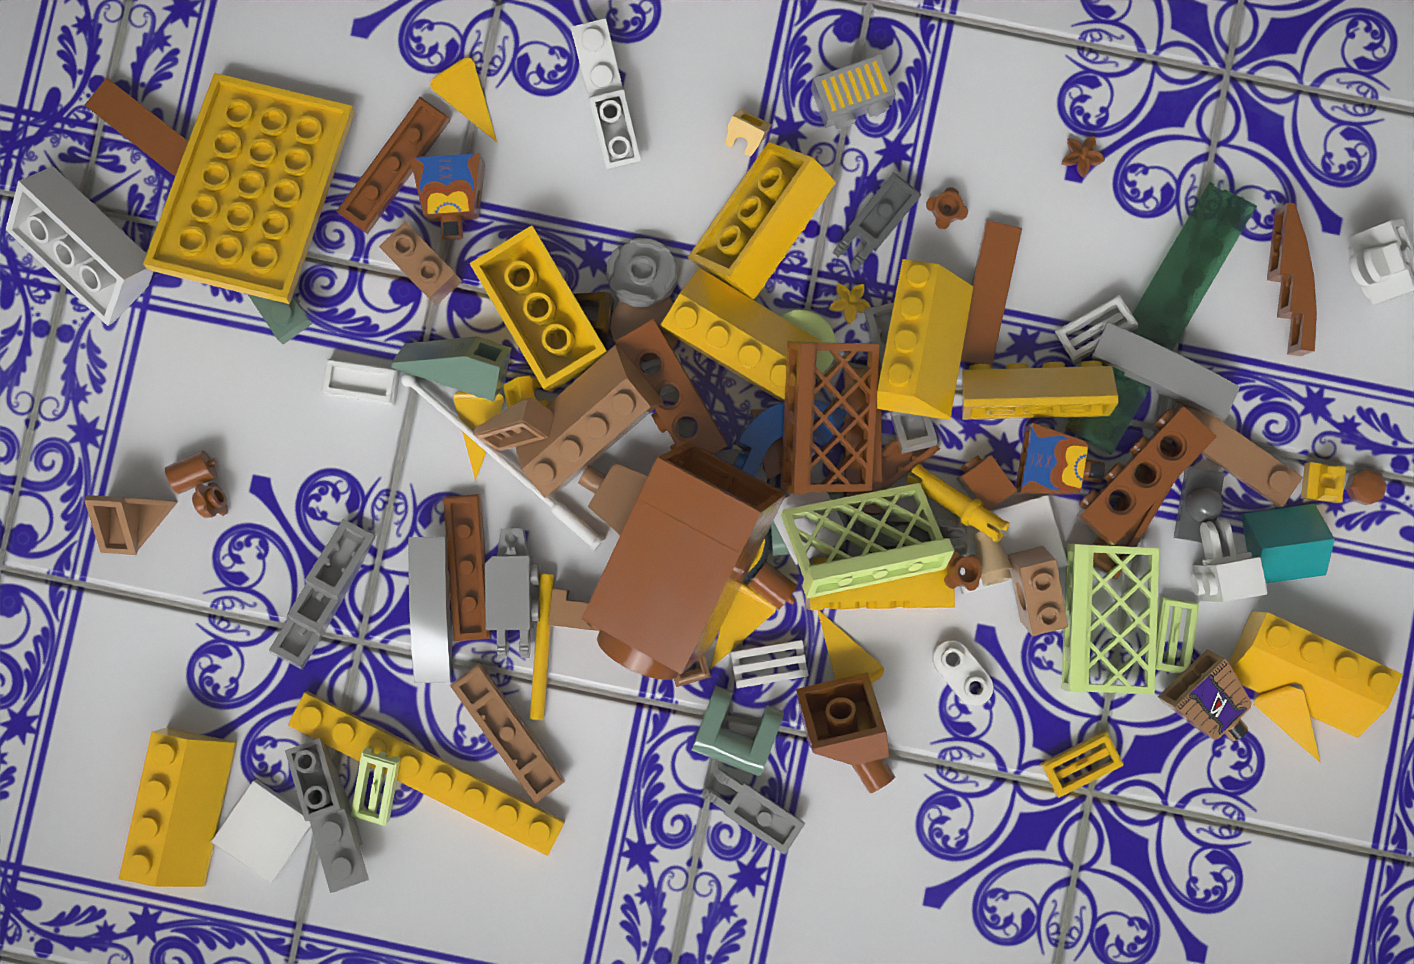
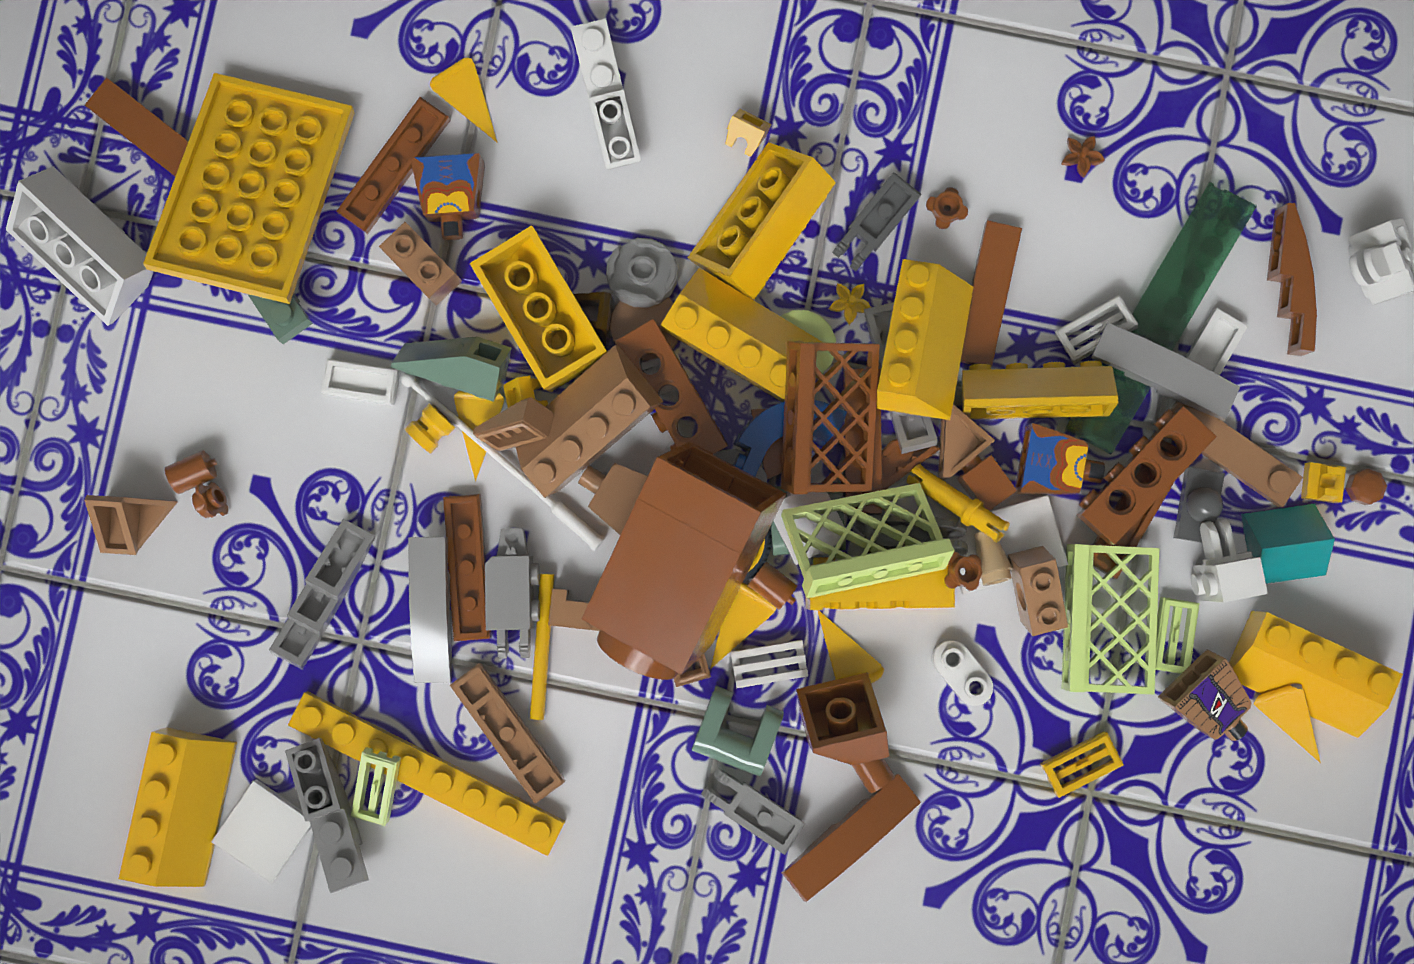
light grey brick [811,54,896,129] -> none
none -> yellow wheel [404,403,456,454]
none -> dark orange slope [781,774,921,902]
none -> medium nougat slope [938,405,995,480]
none -> white tile [1185,308,1248,375]

